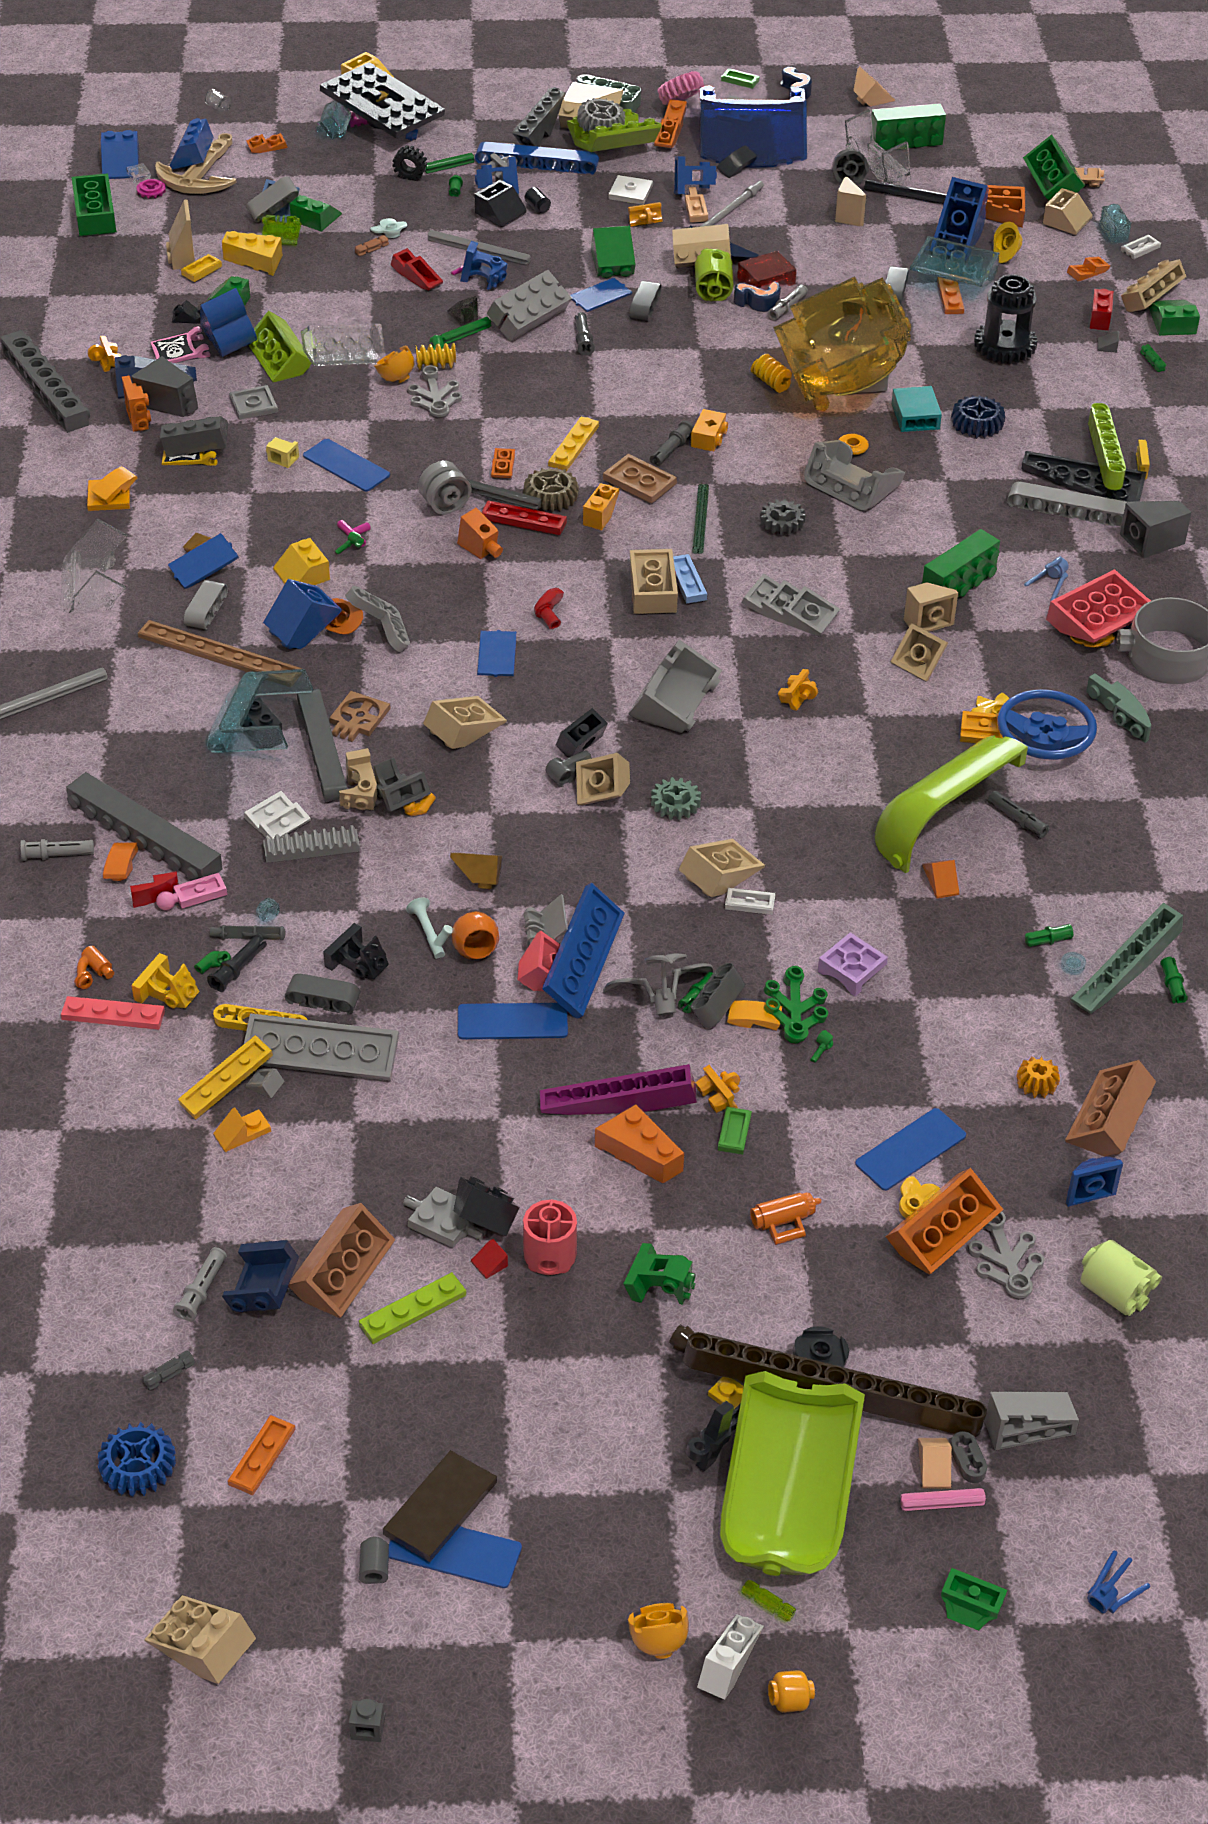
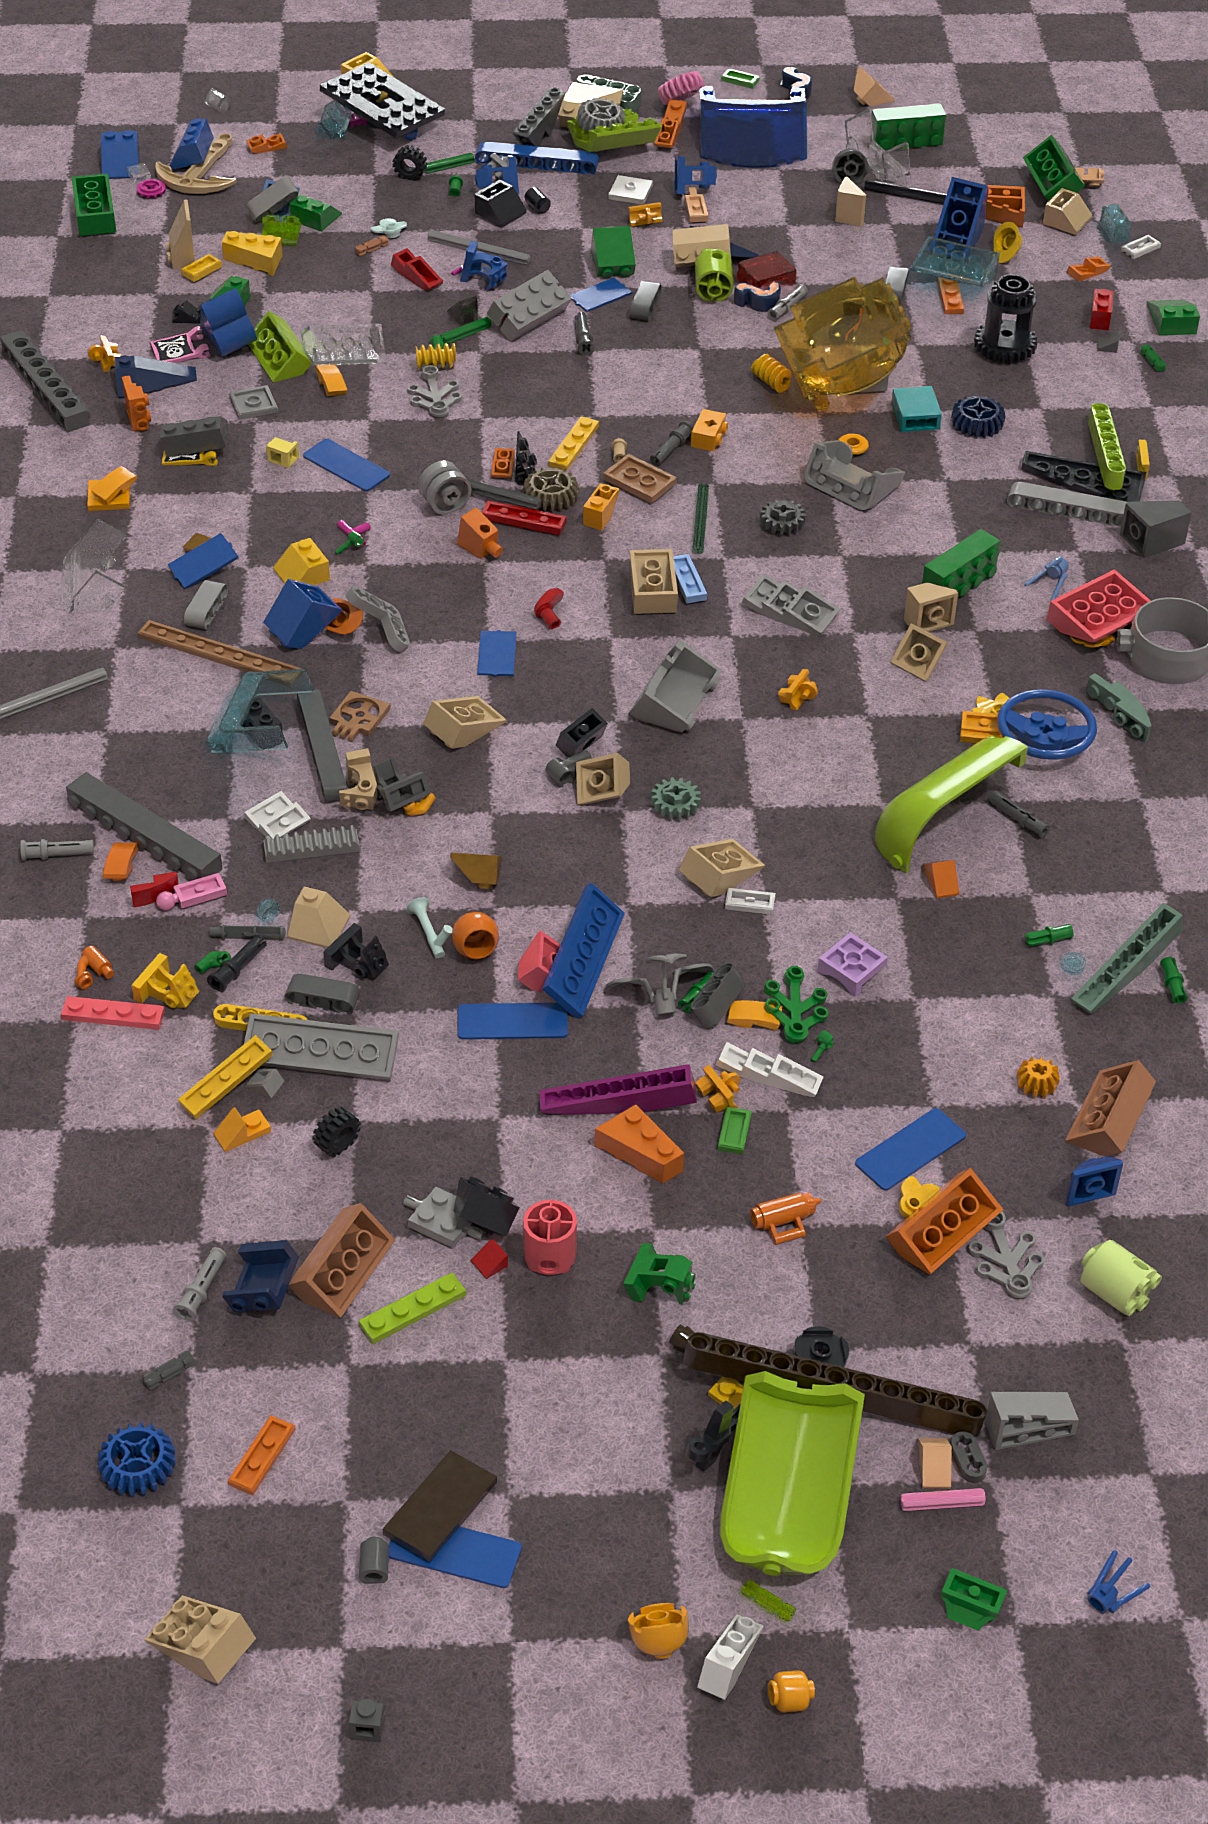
dark grey slope [131,356,198,417] -> none
light orange cylinder [374,345,414,383] -> none
light grey hinge [524,894,568,945] -> none
light grey bar [700,181,764,227] -> none
black slope [717,145,757,178] -> none
tan brick [1121,259,1187,312] -> none
none -> tan slope [287,887,350,948]
none -> black tyre [312,1107,361,1157]
none -> light orange slope [315,364,347,396]
none -> black hinge [515,431,537,485]
none -> tan pin [611,438,627,463]
none -> white slope [716,1042,823,1097]

